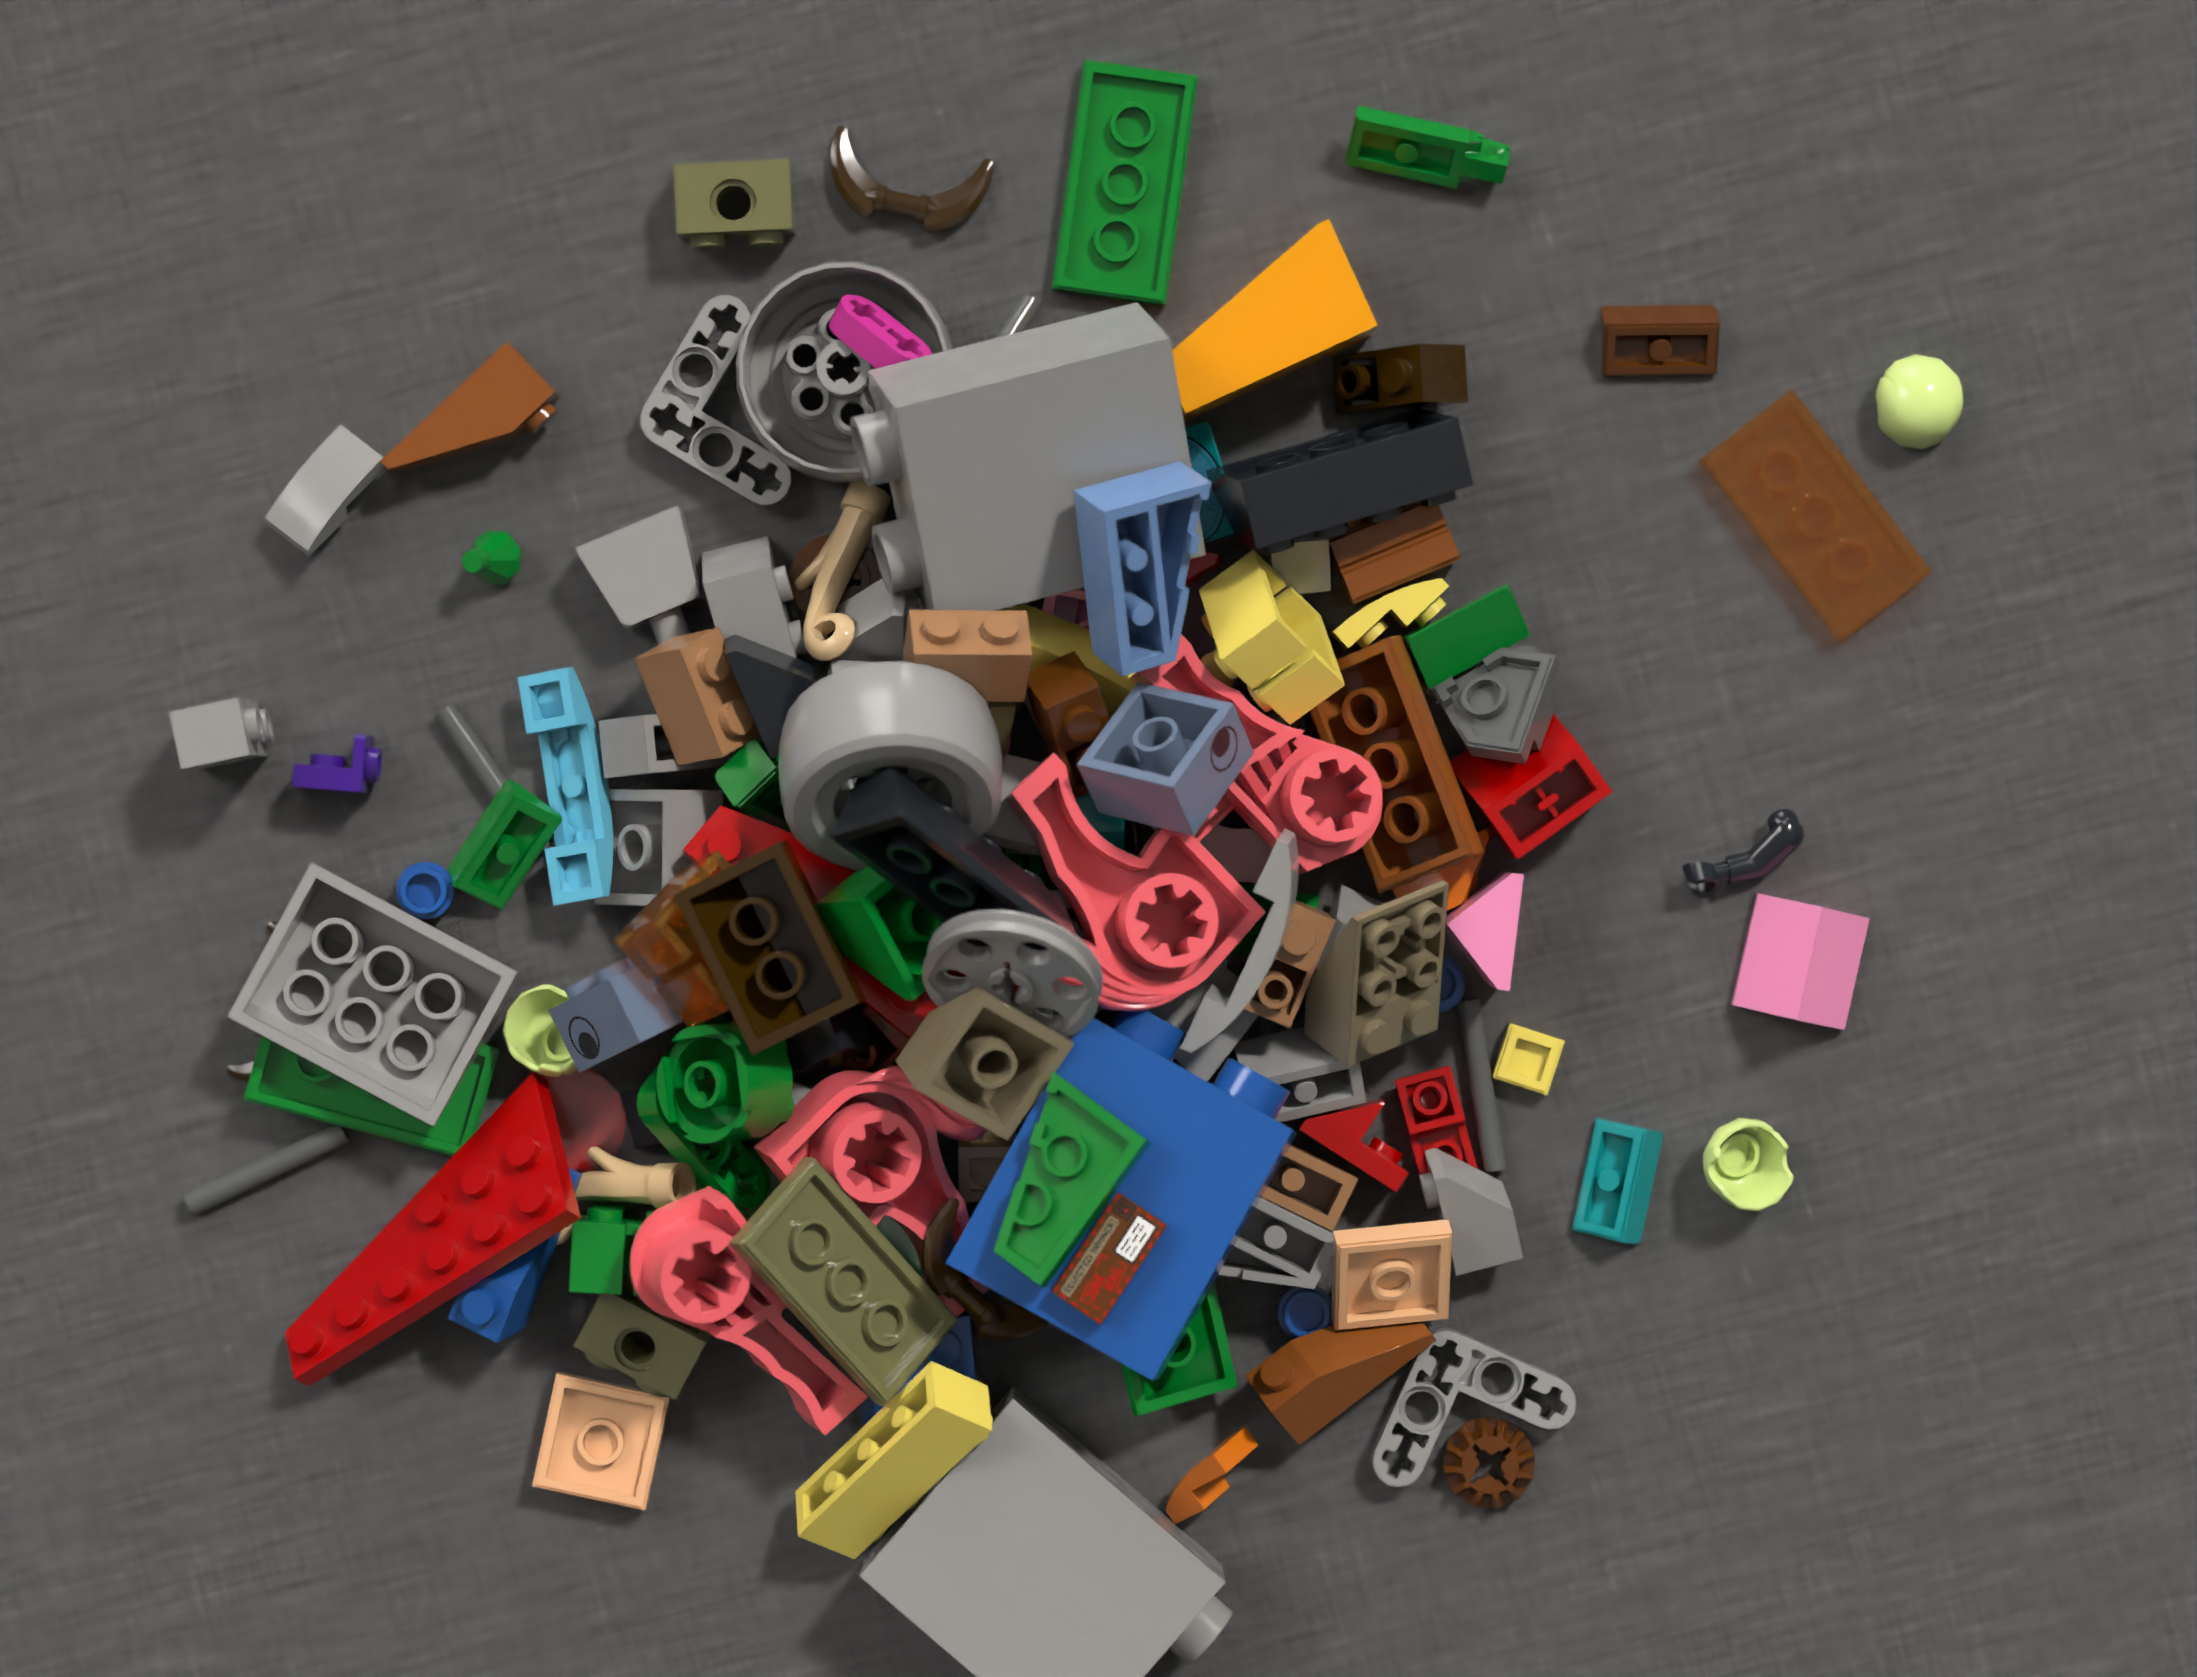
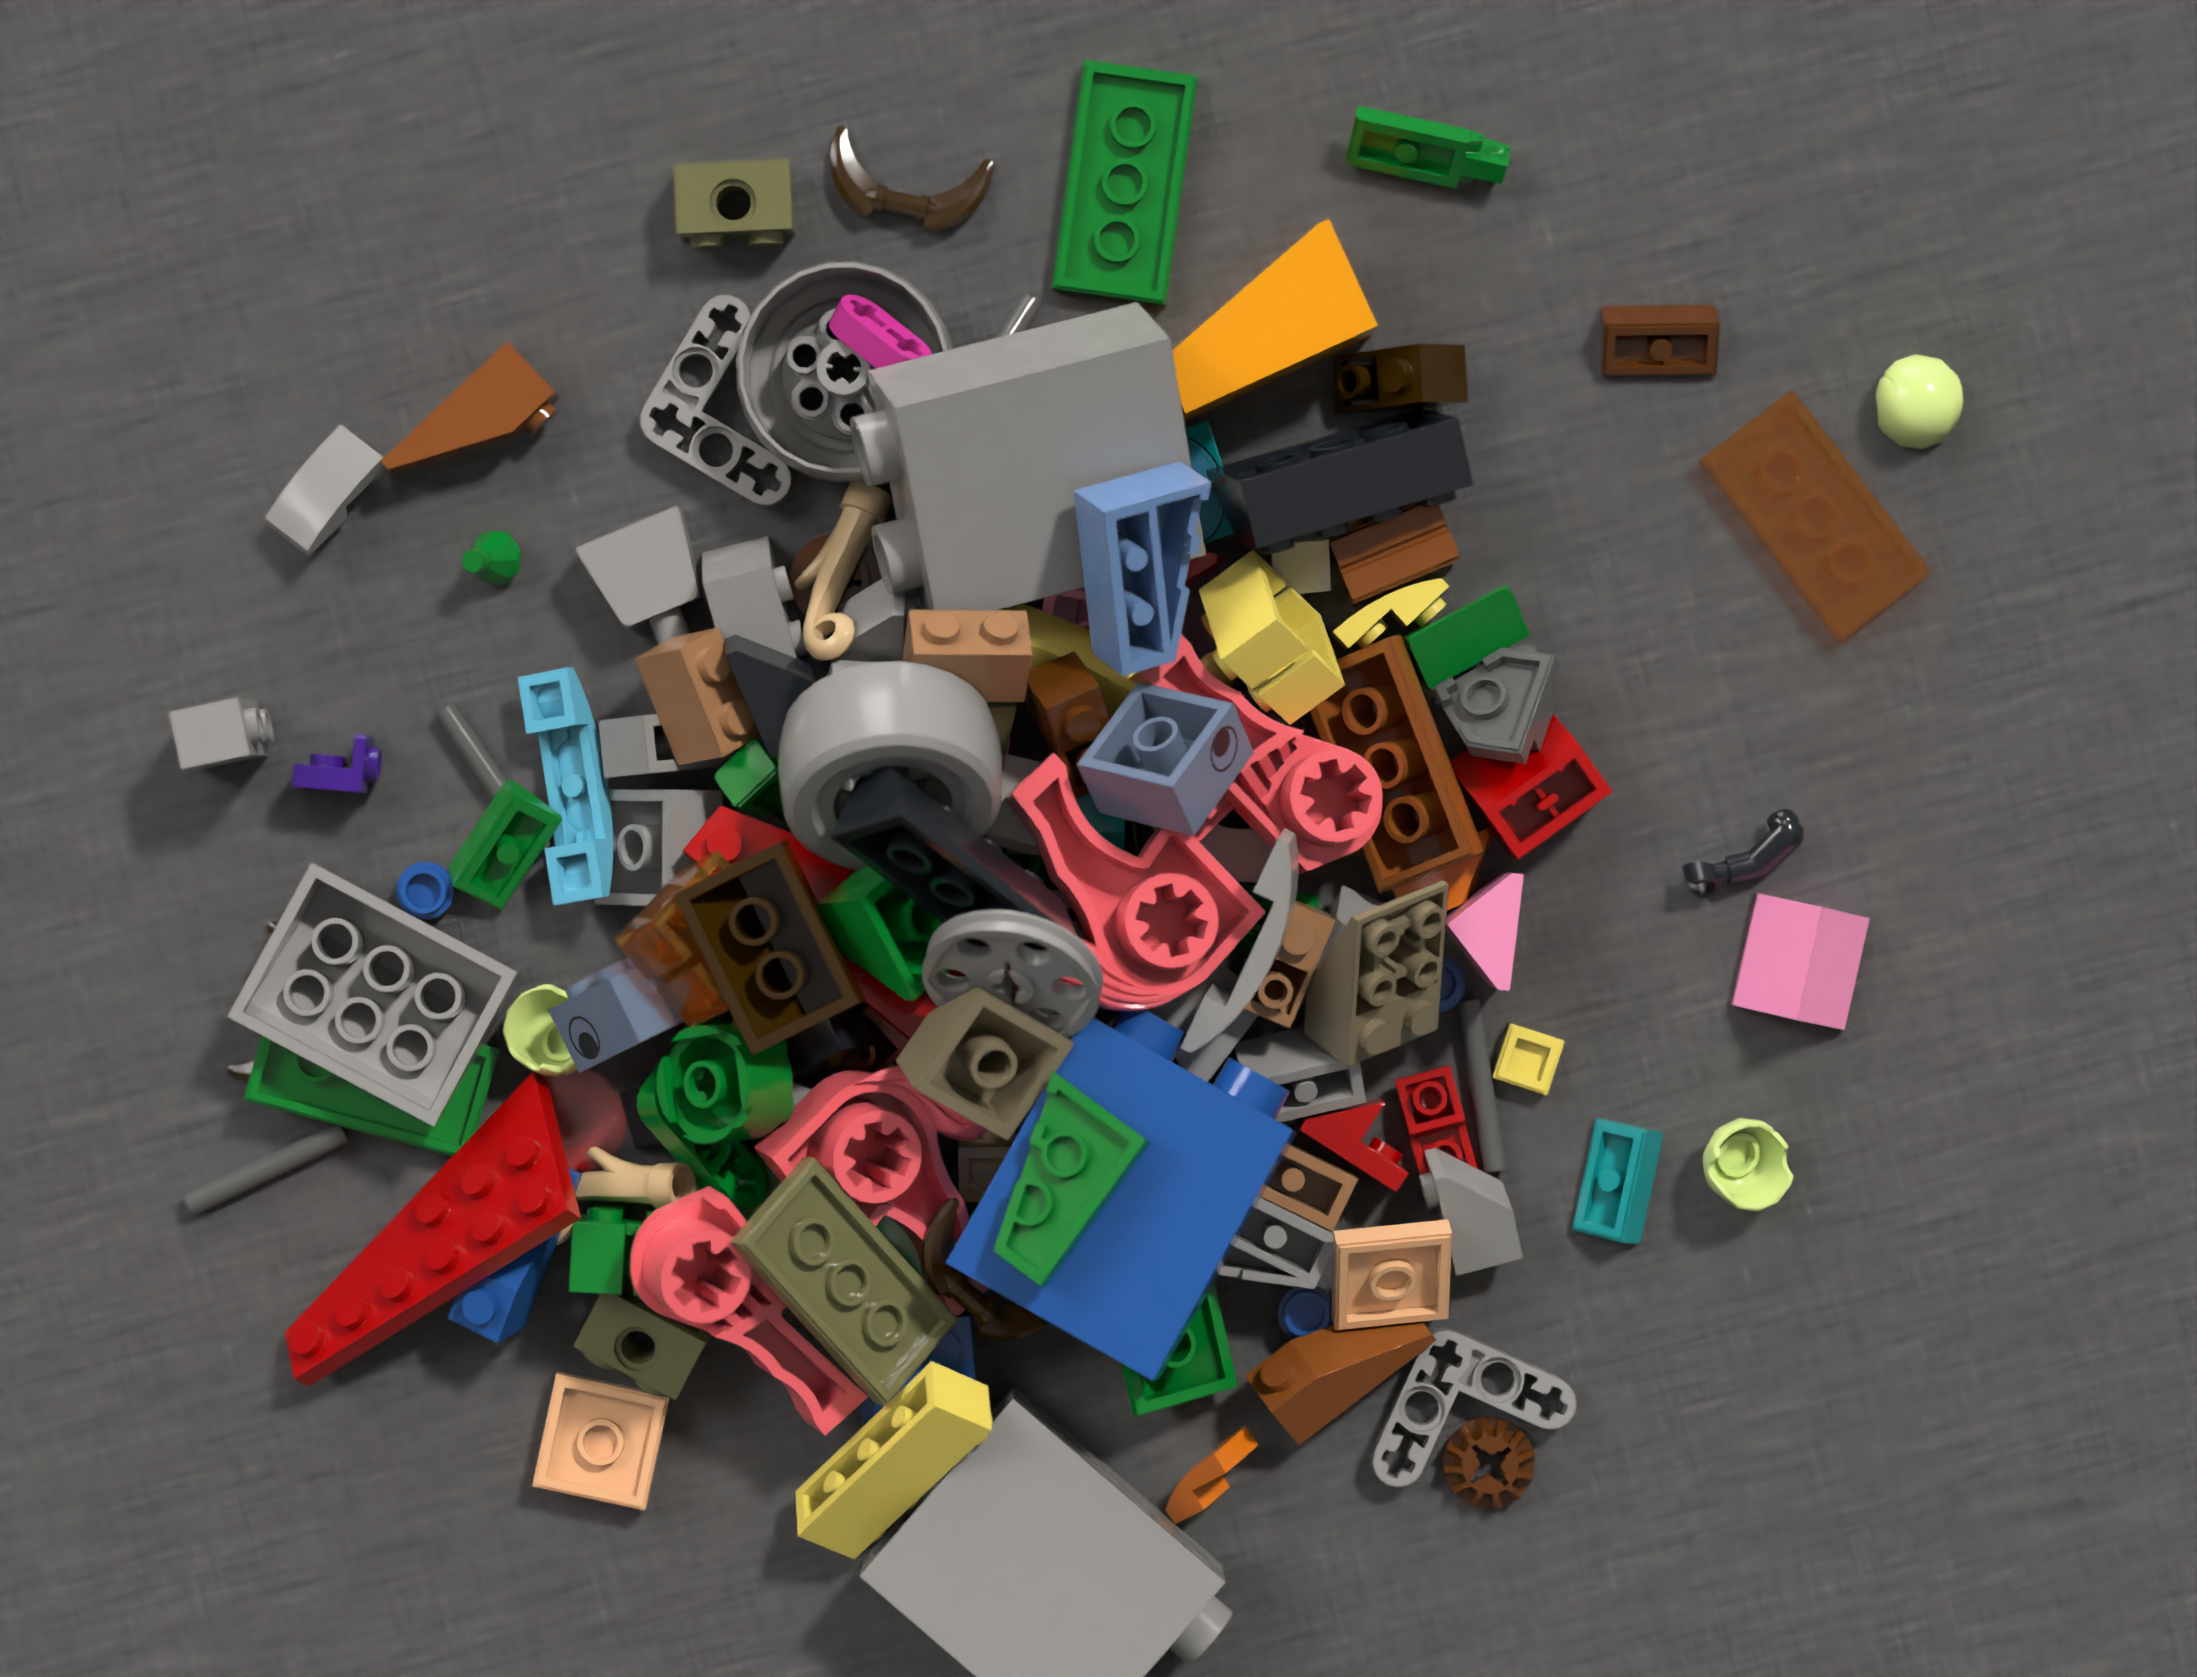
tile [1051,1192,1168,1325] -> none

